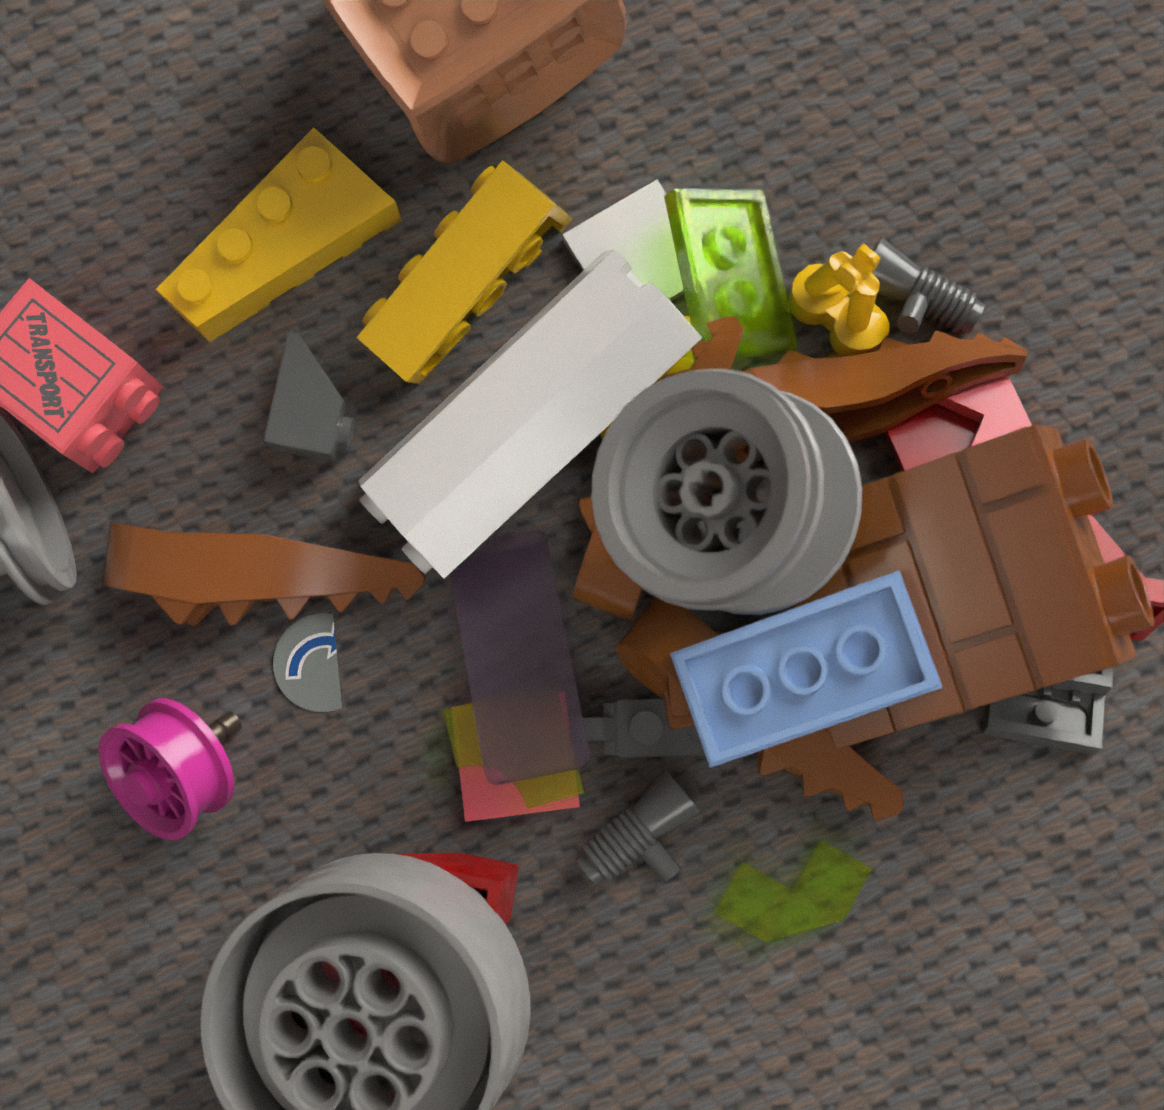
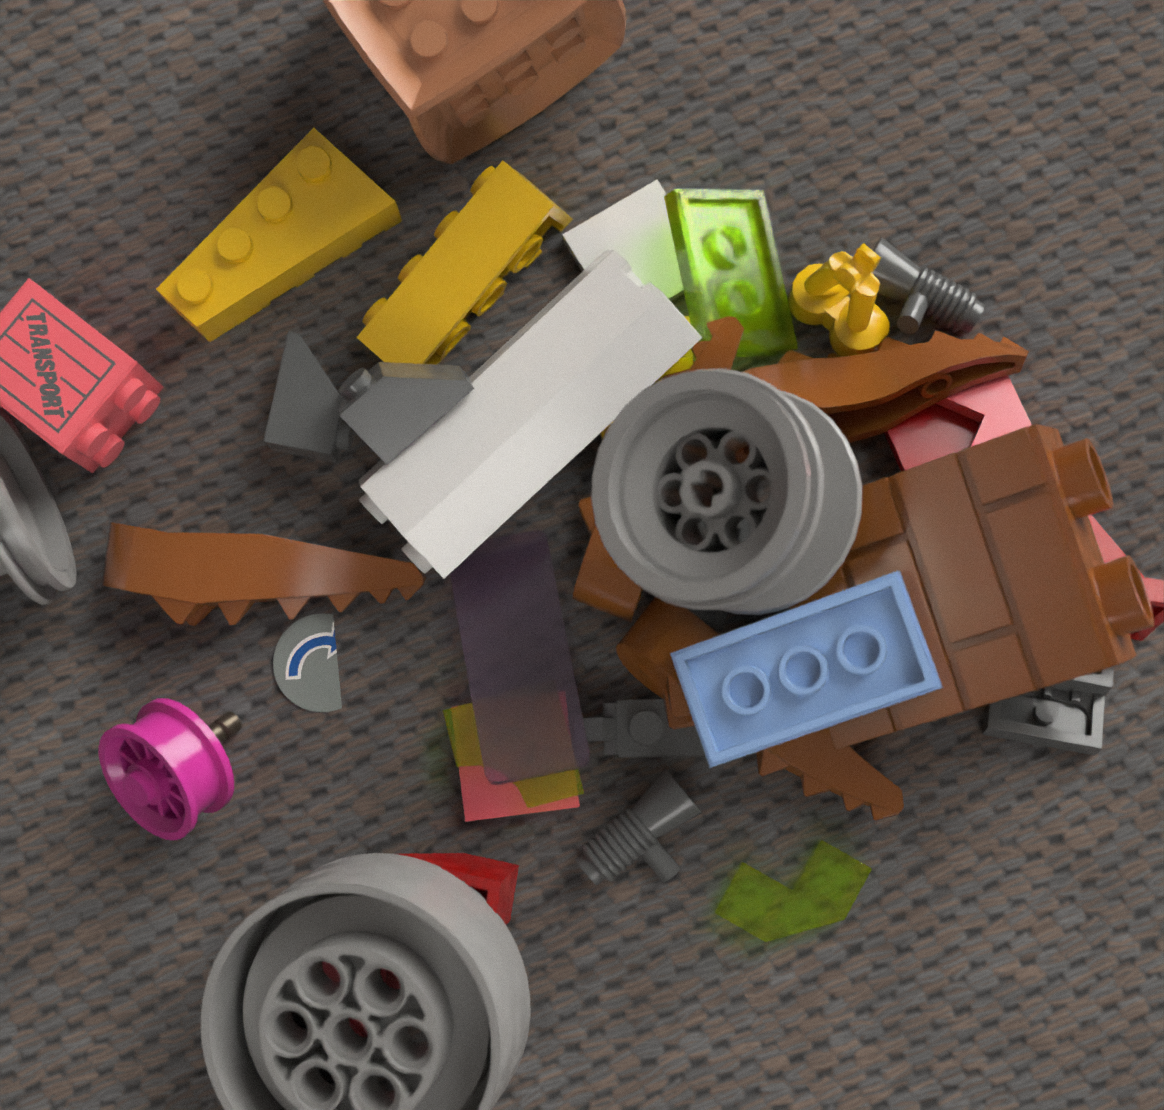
none -> dark grey slope [336,362,474,465]

